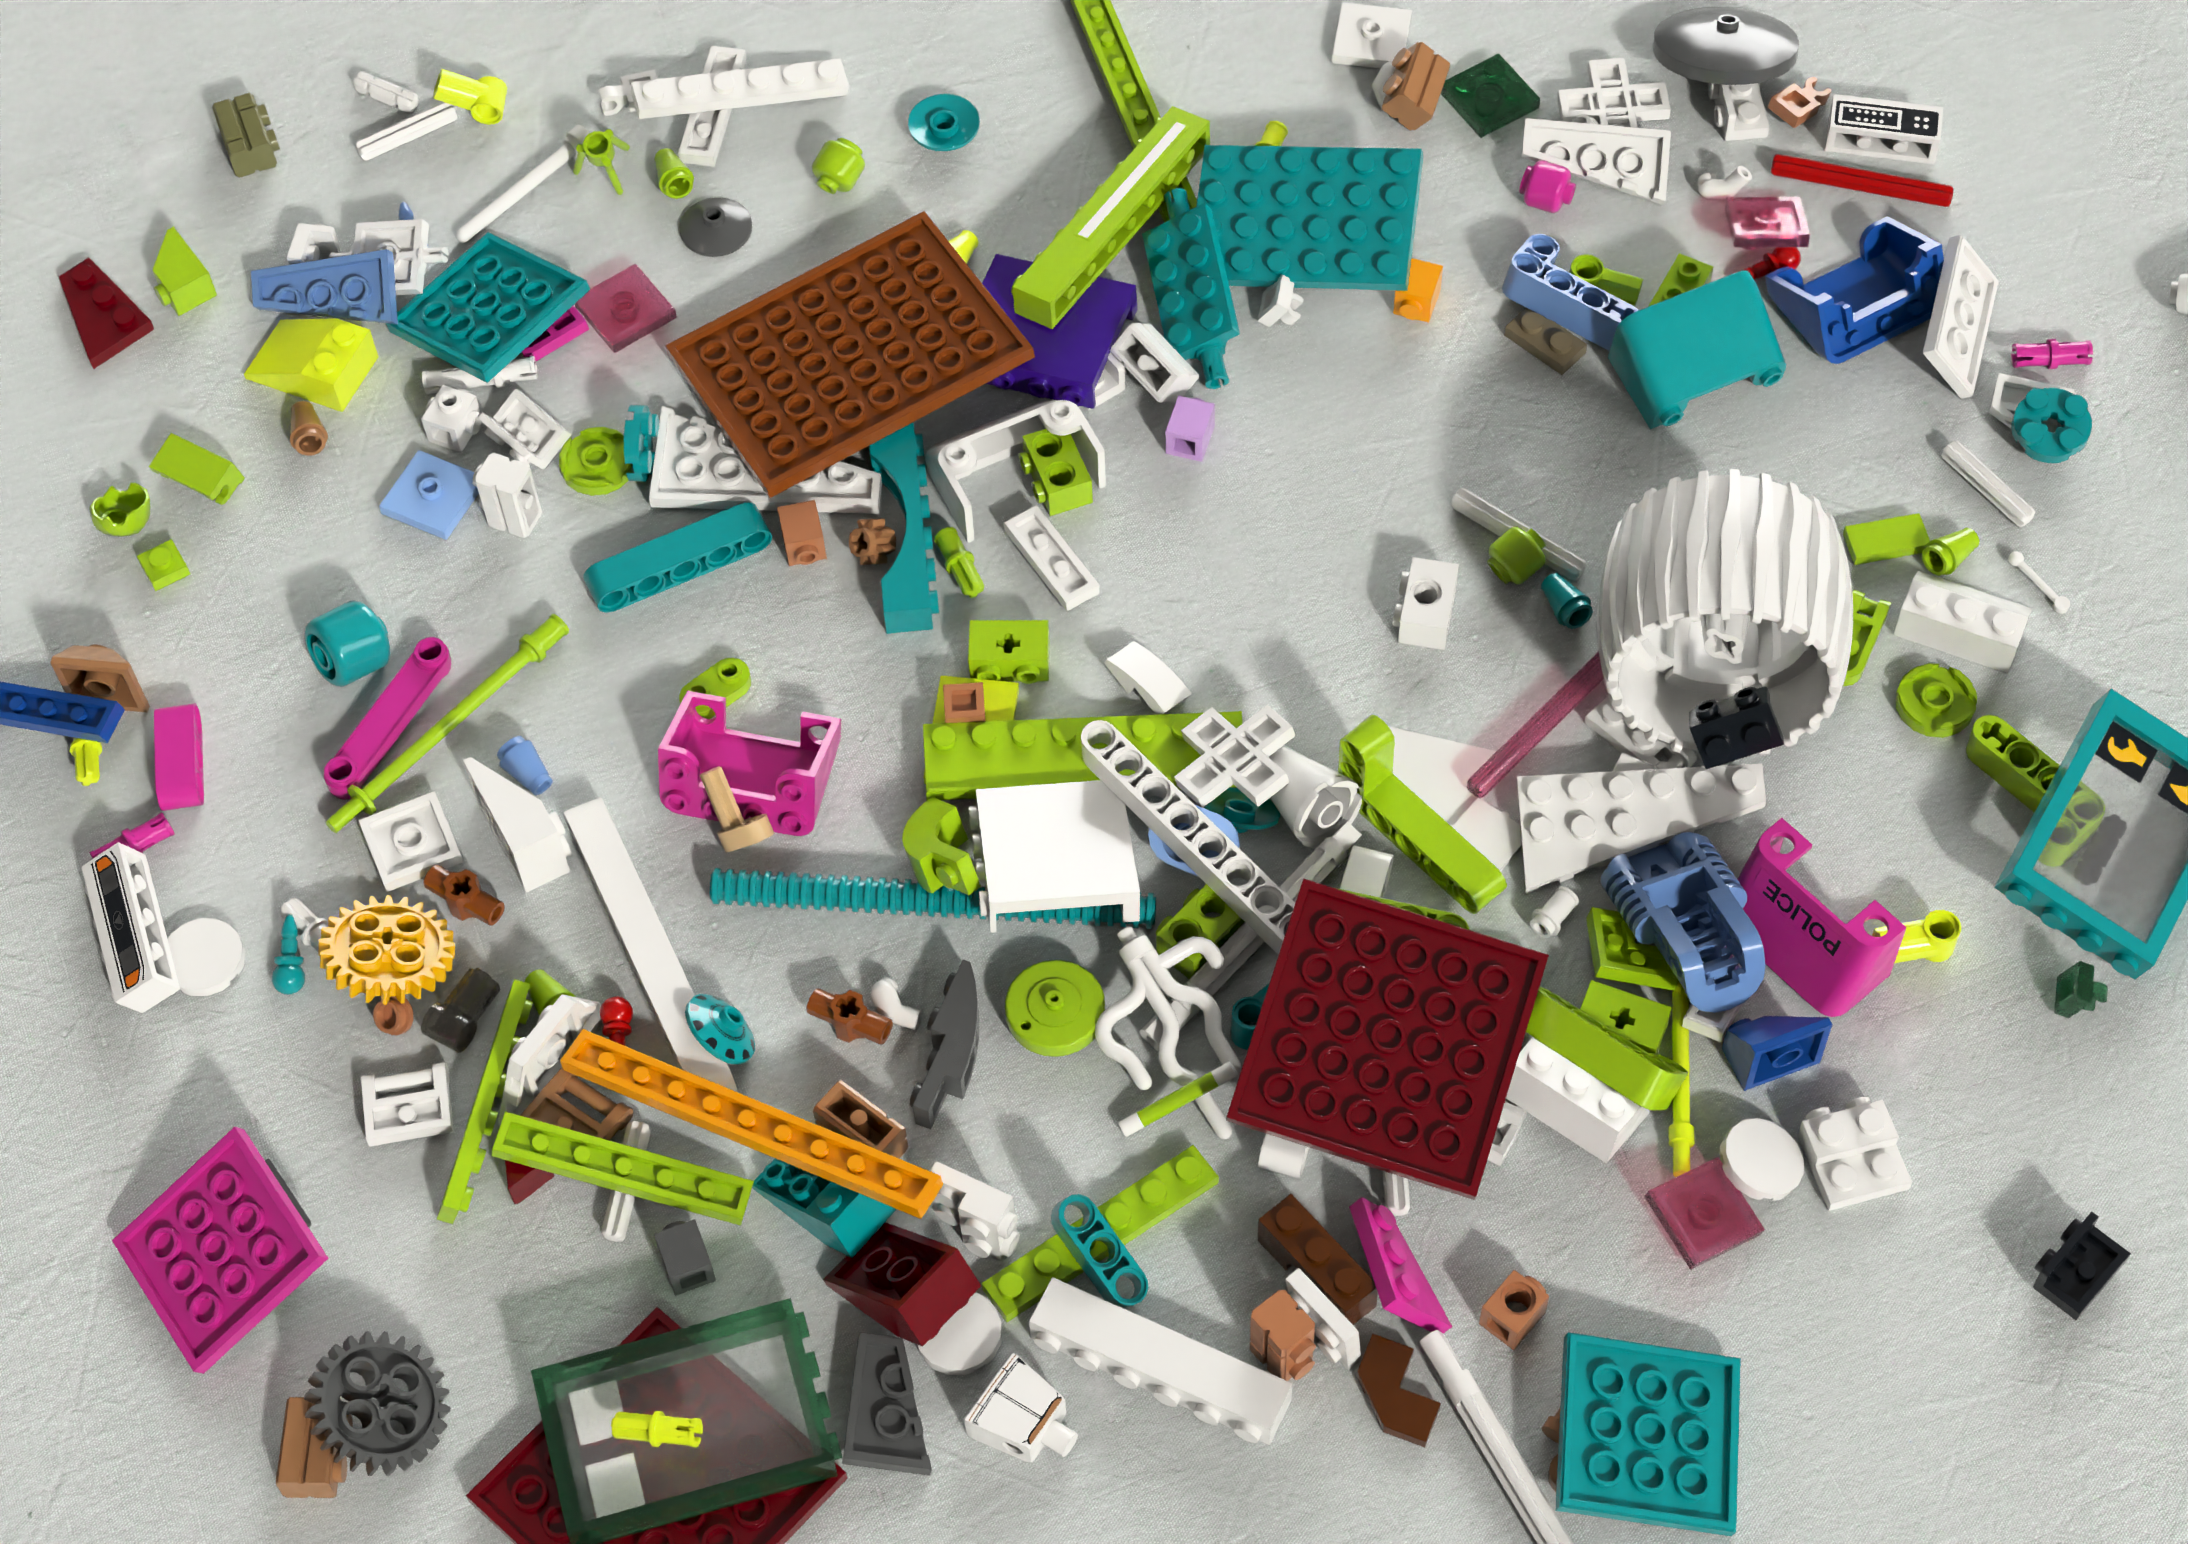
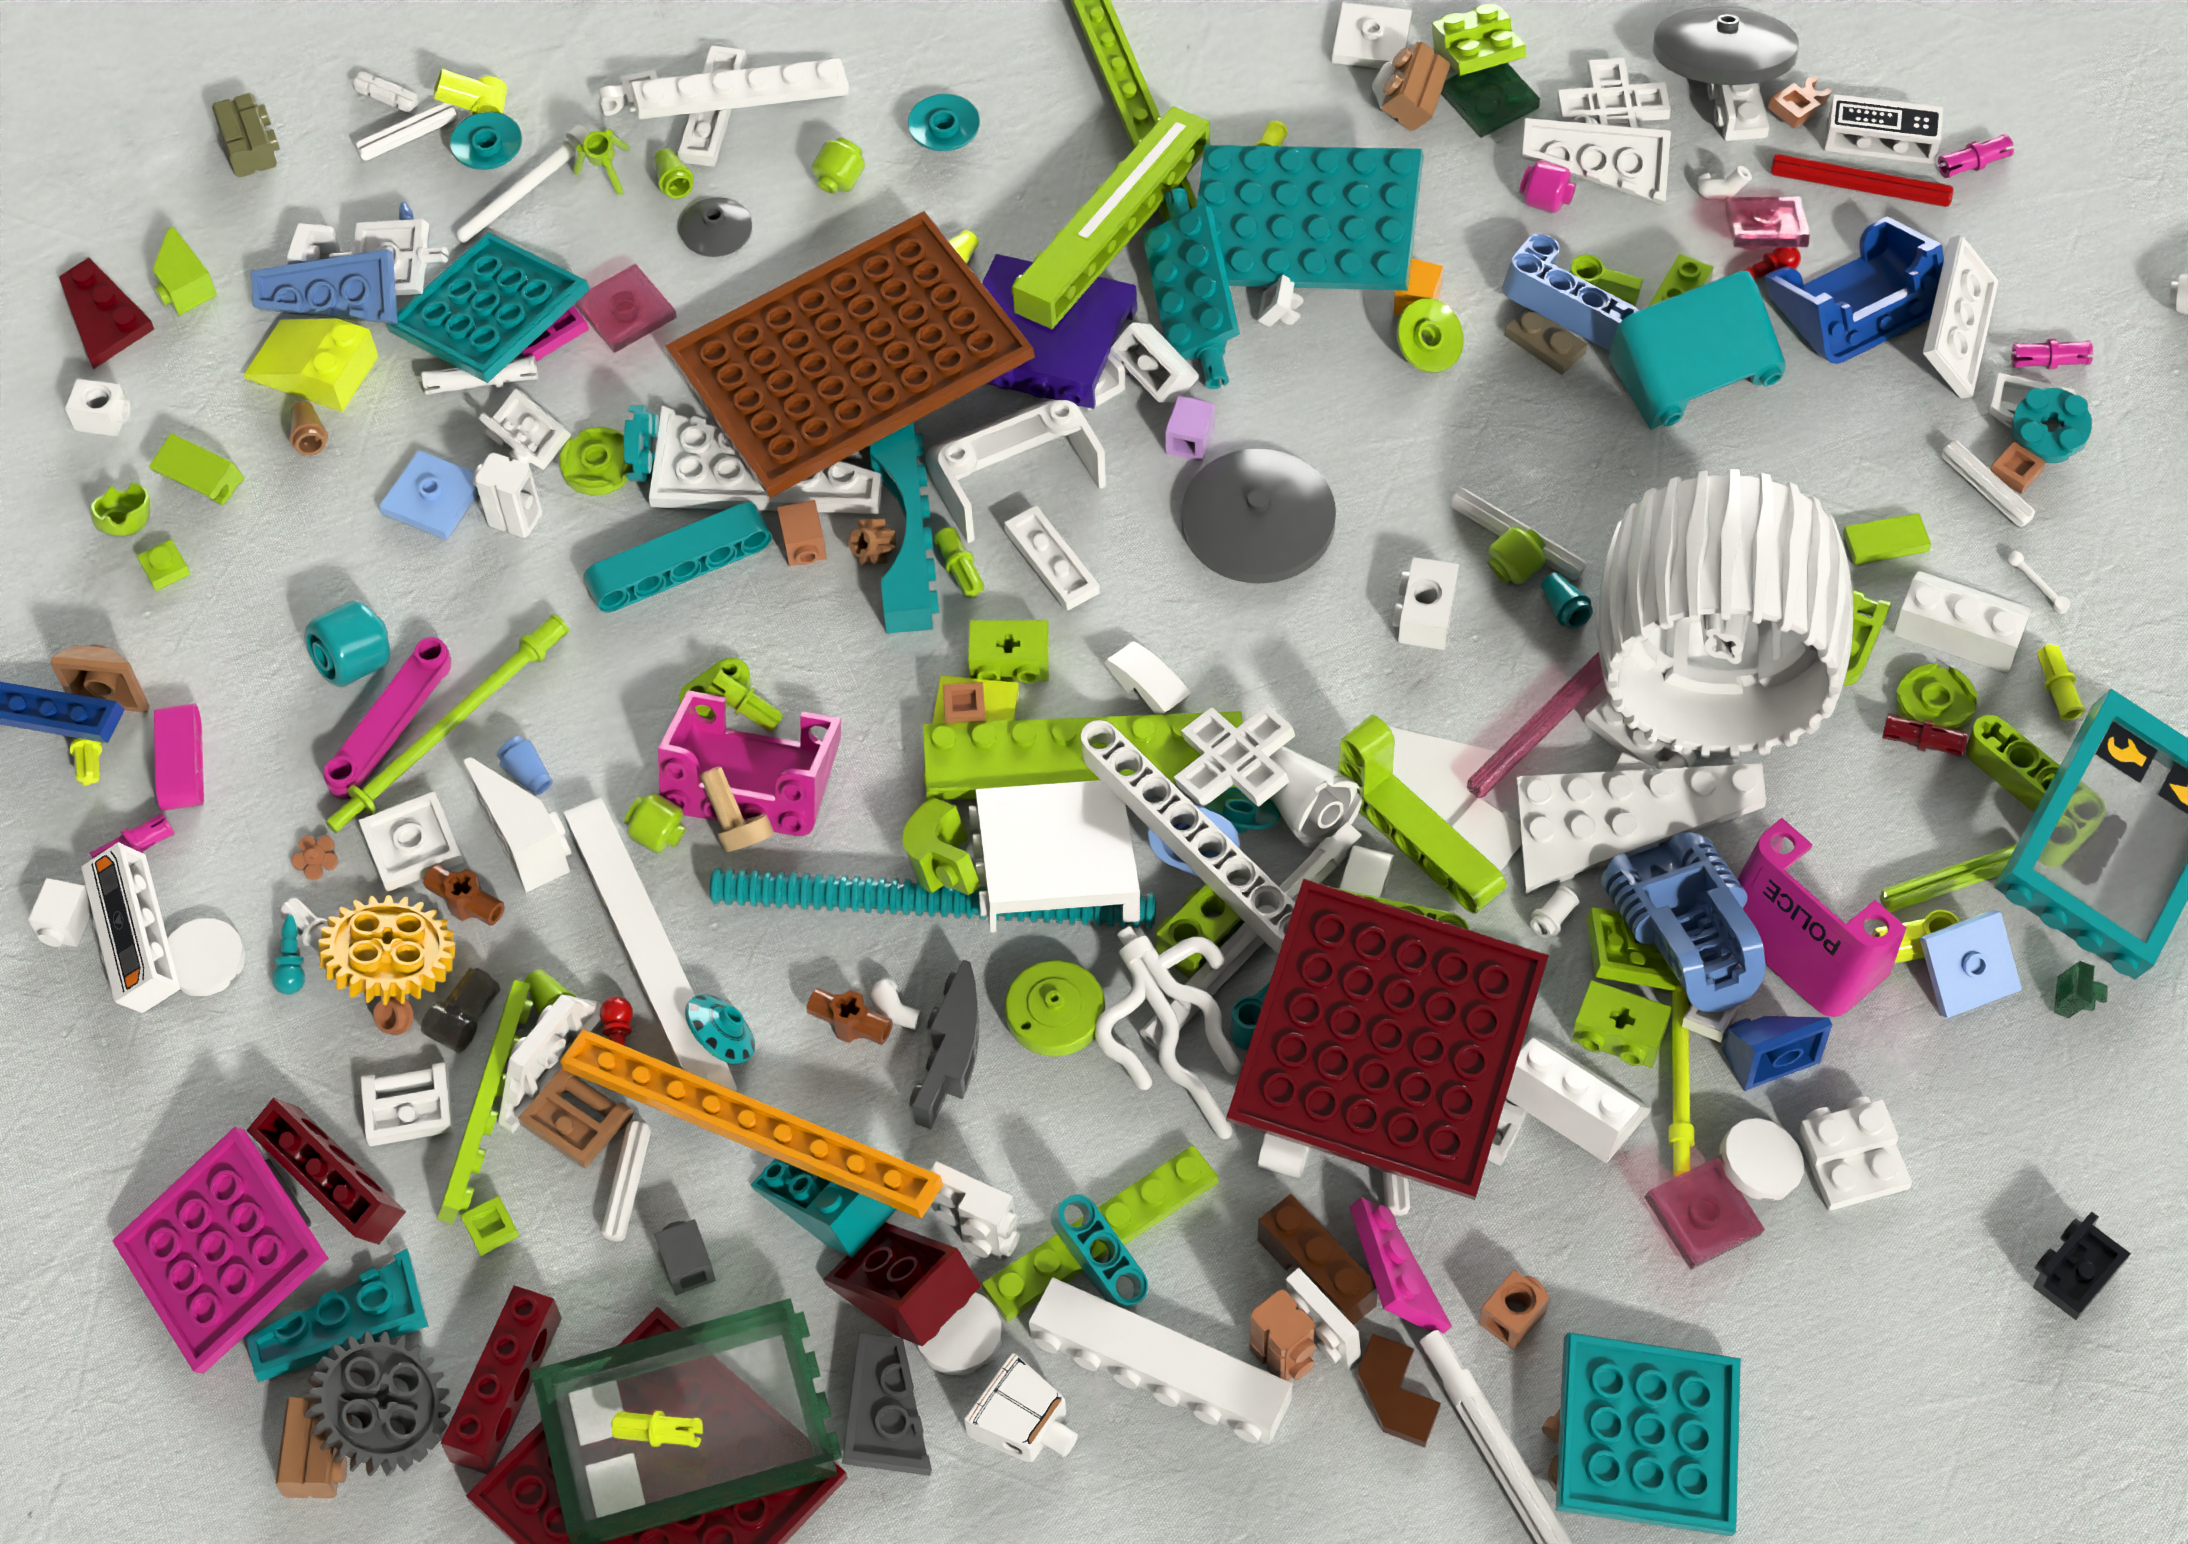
white brick [421,385,482,453] -> none
lime plate [492,1111,754,1226] -> none
dark red slope [505,1160,555,1205] -> none
medium nougat brick [813,1080,908,1159] -> none
lime brick [1019,429,1093,516] -> none
lime bar [1118,1061,1238,1137] -> none
lime beam [1526,987,1688,1111] -> none
black bracket [1689,686,1784,769] -> none
lime cone [1922,527,1980,576] -> none
none -> white brick [28,878,92,947]
none -> white brick [65,379,130,437]
none -> dark red brick [246,1097,406,1245]
none -> teal wing [246,1248,429,1382]
none -> nougat plant [291,836,338,880]
none -> dark red brick [441,1285,562,1474]
none -> teal dish [450,112,522,170]
none -> lime plate [460,1196,520,1256]
none -> lime head [624,793,687,853]
none -> lime axle [706,670,783,732]
none -> dark grey dish [1182,449,1336,584]
none -> lime dish [1397,298,1464,373]
none -> lime plate [1431,4,1527,76]
none -> lime axle [1880,844,2017,912]
none -> dark red pin [1882,713,1968,757]
none -> light blue plate [1919,910,2022,1018]
none -> dark pink pin [1938,134,2014,178]
none -> nougat plate [1991,442,2046,494]
none -> neon yellow axle [2037,644,2085,721]

